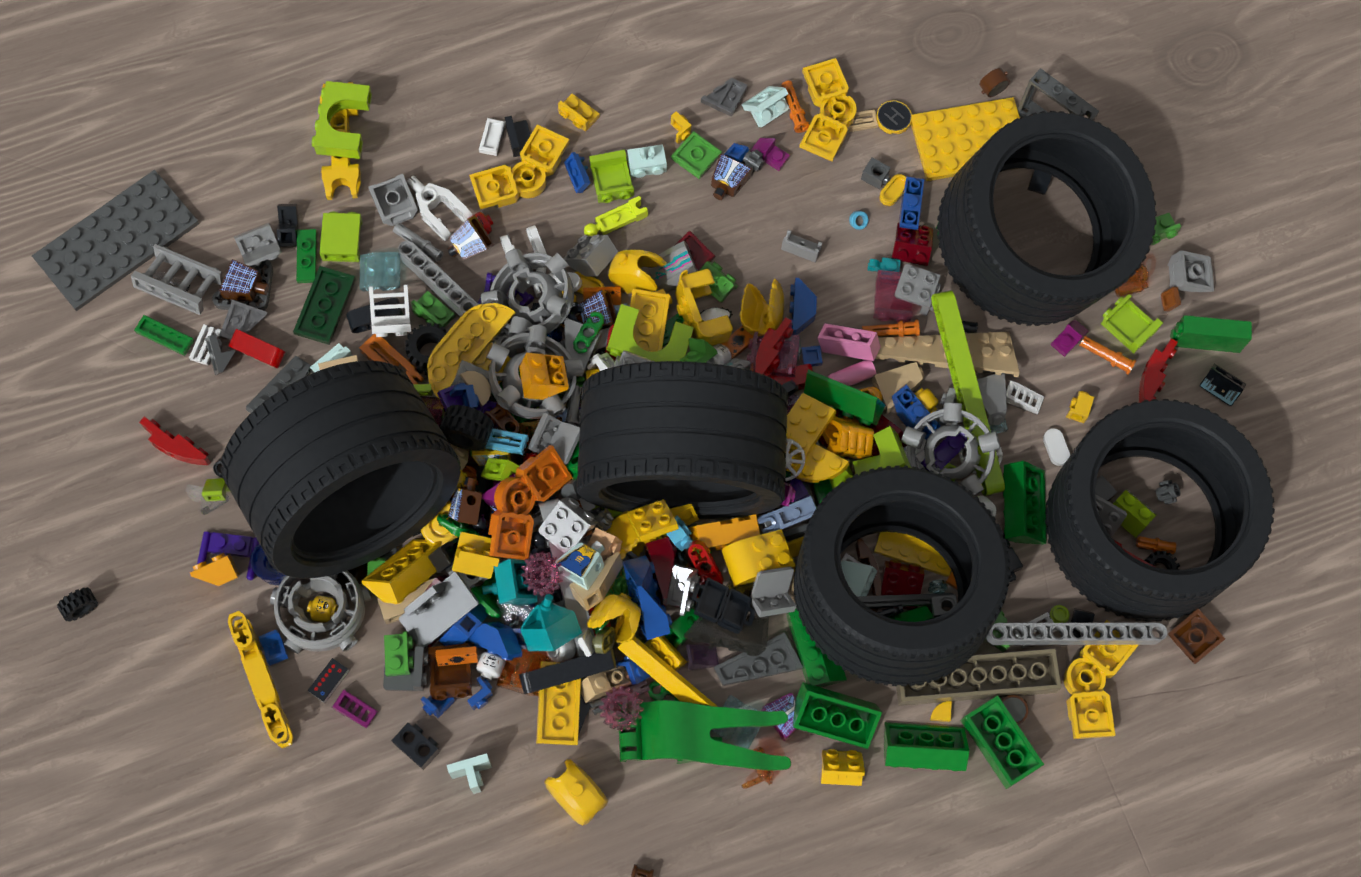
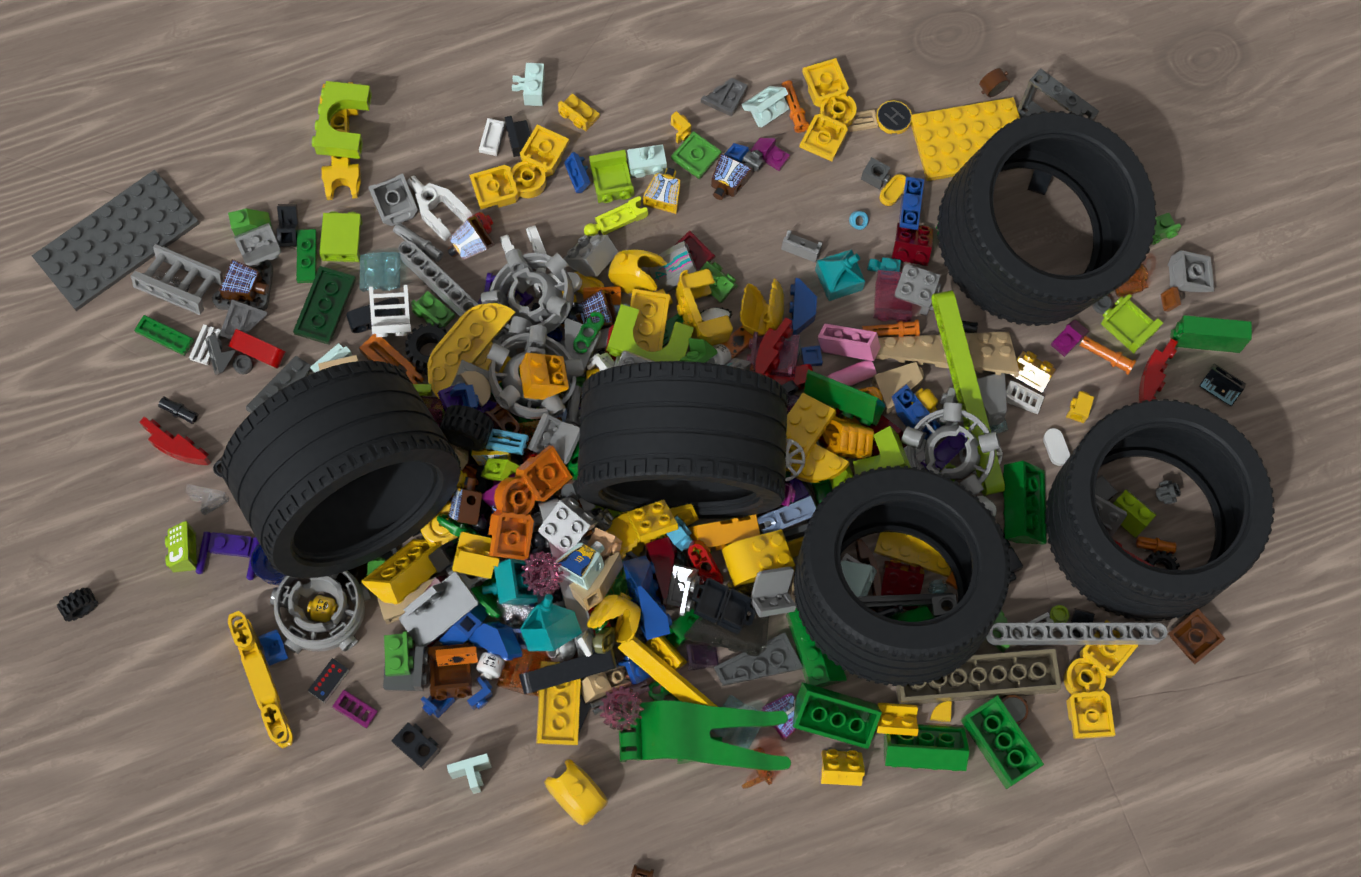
light orange slope [190,553,240,586] -> none
lime slope [202,478,230,501] -> none
none -> black pin [158,396,199,424]
none -> lime slope [165,521,197,573]
none -> bright green slope [228,208,273,236]
none -> dark grey tile [233,355,253,375]
none -> light aqua brick [512,63,545,106]
none -> torso [643,168,681,214]
none -> teal piece [815,249,865,302]
none -> yellow bracket [876,703,918,736]
none -> bracket [1011,351,1056,392]
none -> dark grey tile [1092,295,1112,314]

